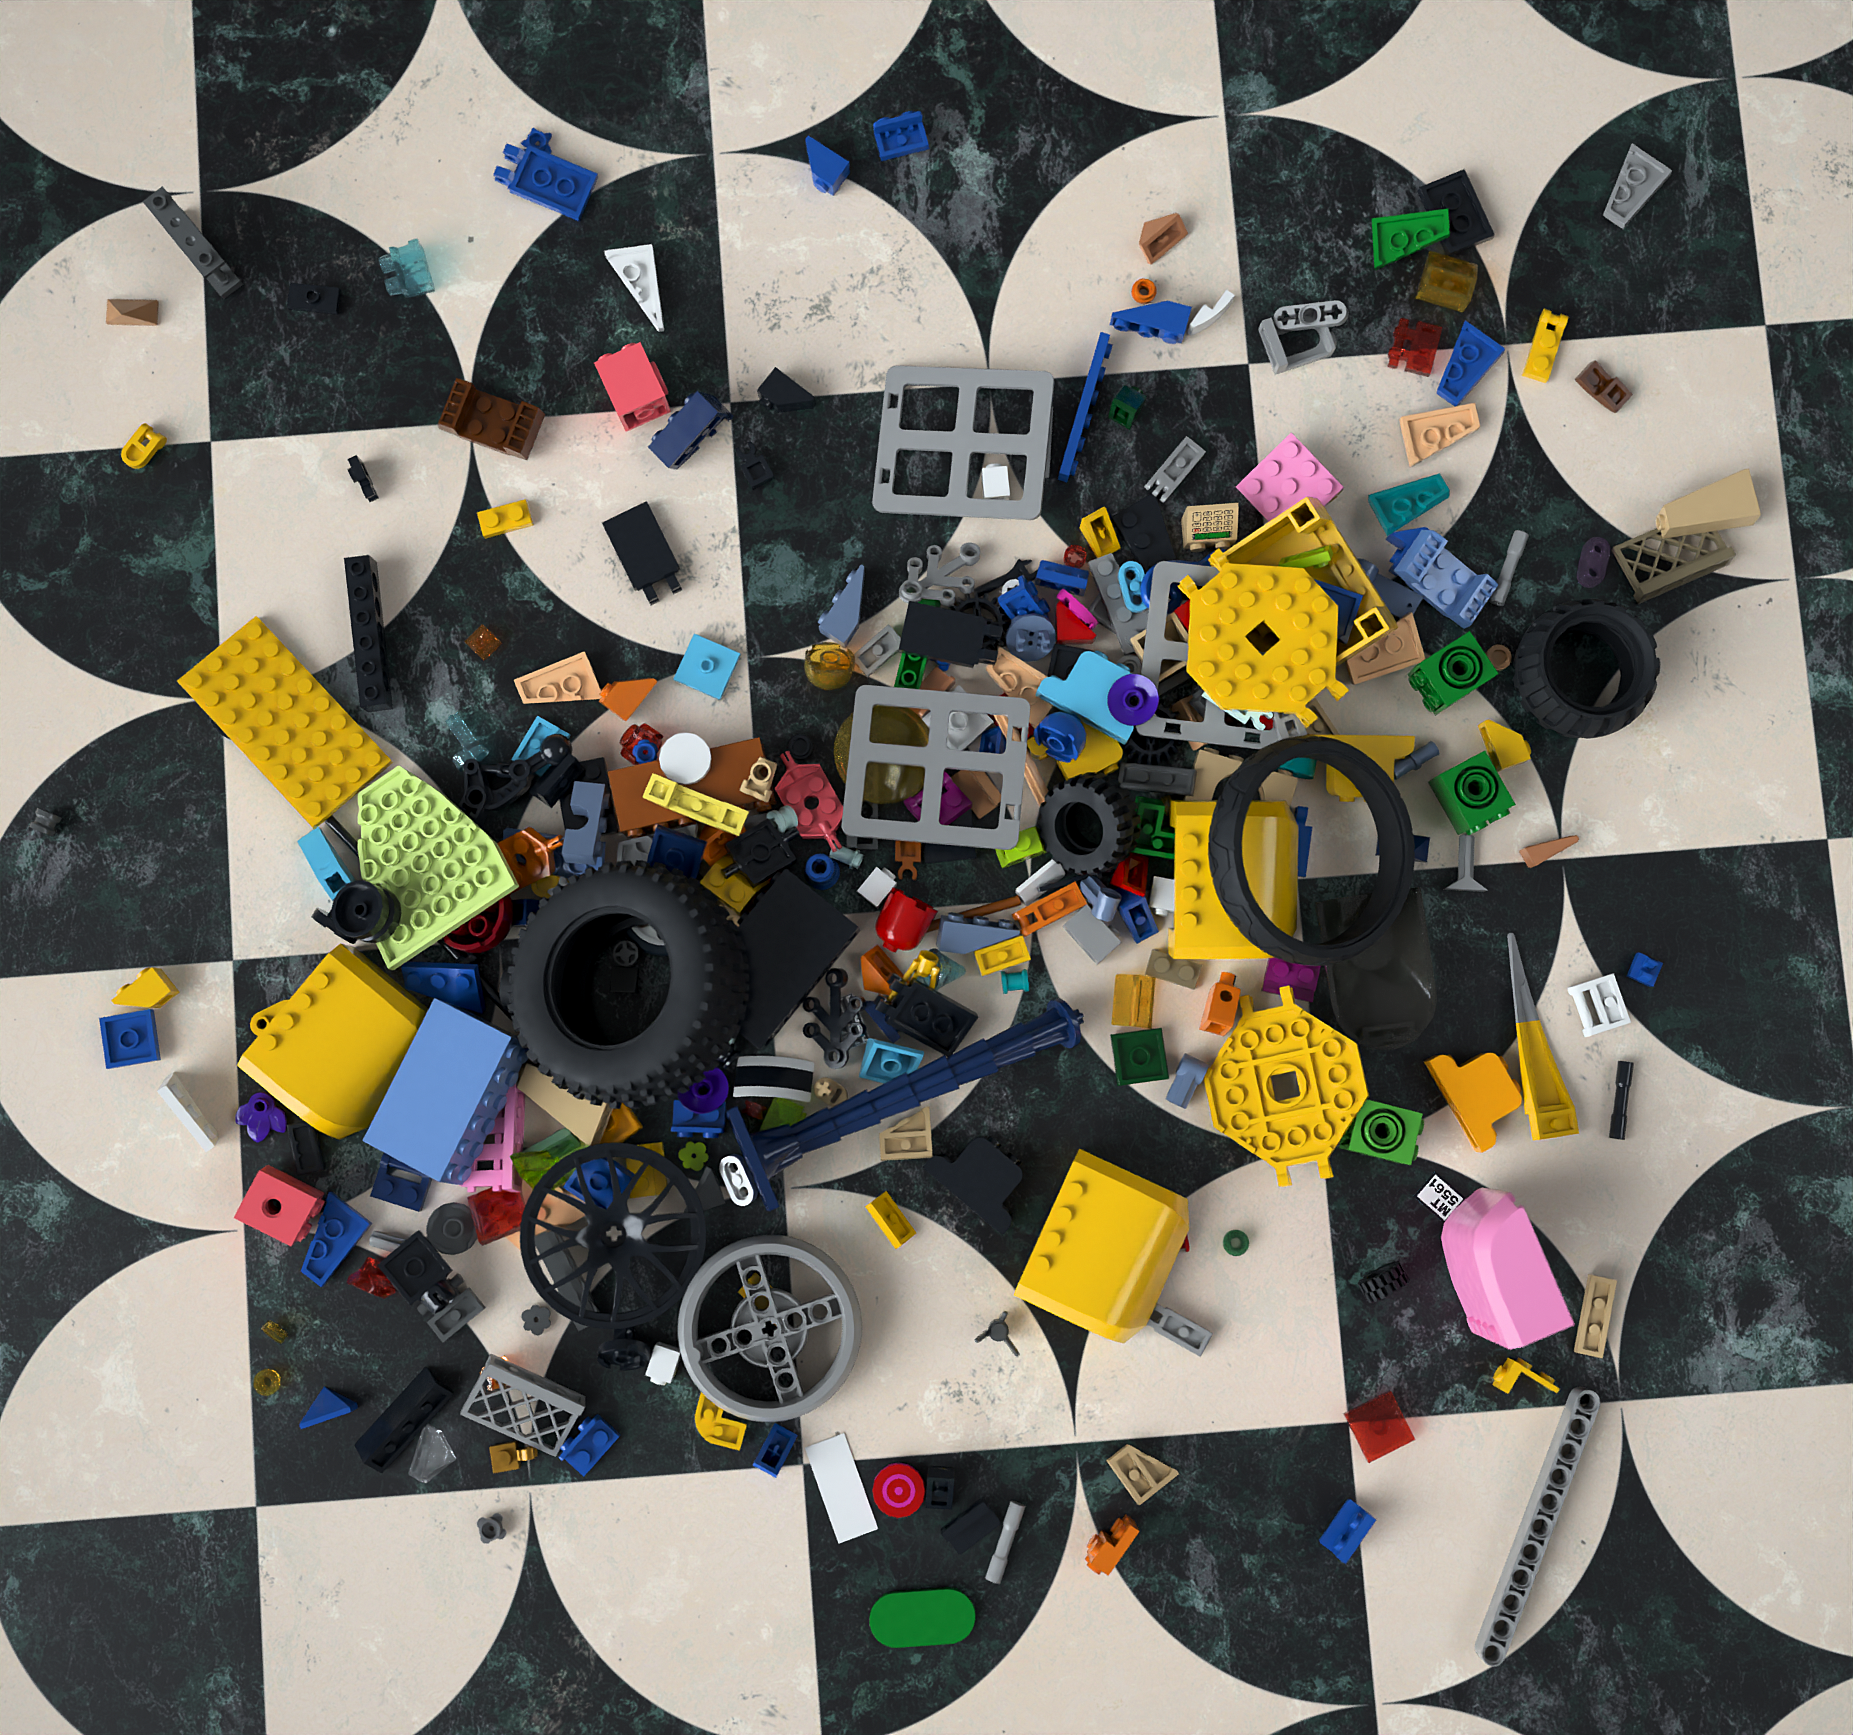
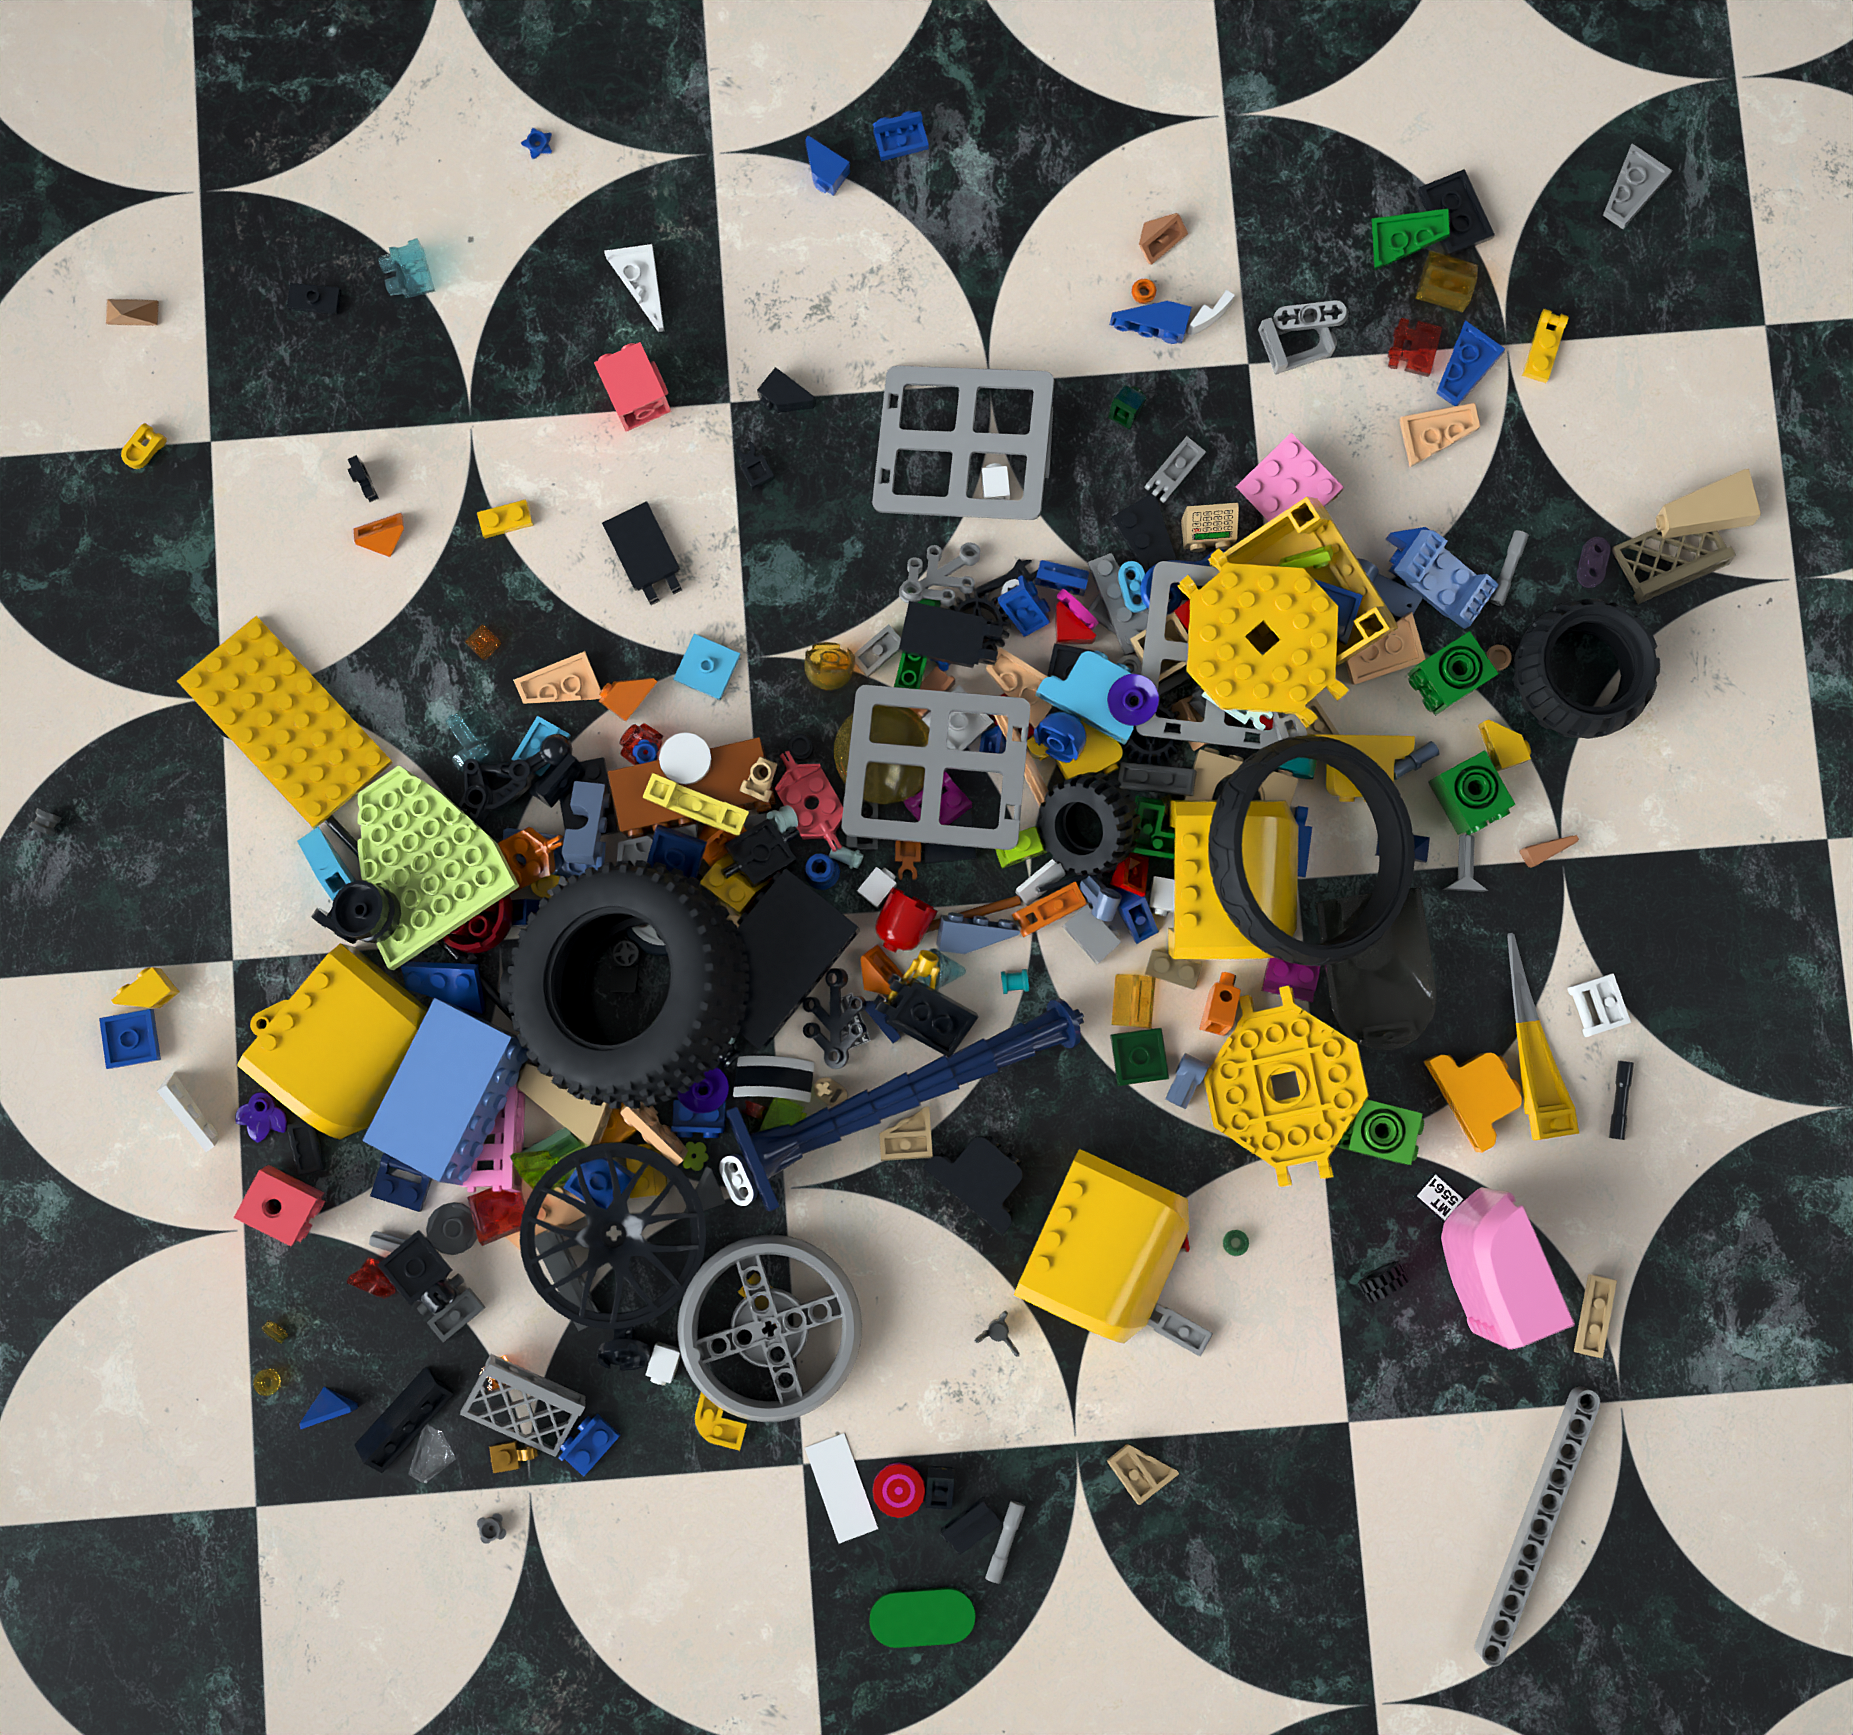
dark grey fence [142,186,243,299] -> none
blue wing [301,1192,372,1287] -> none
black brick [344,555,393,712] -> none
reddish brown plate [438,378,545,460] -> none
blue tile [493,143,598,221] -> none
dark grey plant [521,1305,551,1336] -> none
dark blue wedge [648,391,734,470] -> none
blue slope [753,1423,798,1478] -> none
sand blue slope [818,565,865,648] -> none
medium azure slope [859,1038,924,1083] -> none
yellow plate [865,1191,916,1249] -> none
medium nougat panel [951,770,1001,819] -> none
yellow plate [974,935,1031,976] -> none
sand blue plate [1005,613,1056,662] -> none
blue plate [1058,332,1113,482] -> none
clear red bush [1063,545,1087,569] -> none
yellow slope [1080,507,1121,558] -> none
orange plate [1085,1515,1139,1576] -> none
blue bracket [1319,1499,1376,1564] -> none
clear red plate [1343,1390,1415,1463] -> none
teal wing [1368,473,1450,536] -> none
yellow bracket [1492,1357,1560,1394] -> none
reddish brown slope [1574,360,1633,413] -> none
blue tile [1626,953,1663,987] -> none
none -> orange slope [353,513,404,557]
none -> light nougat wing [620,1102,688,1166]

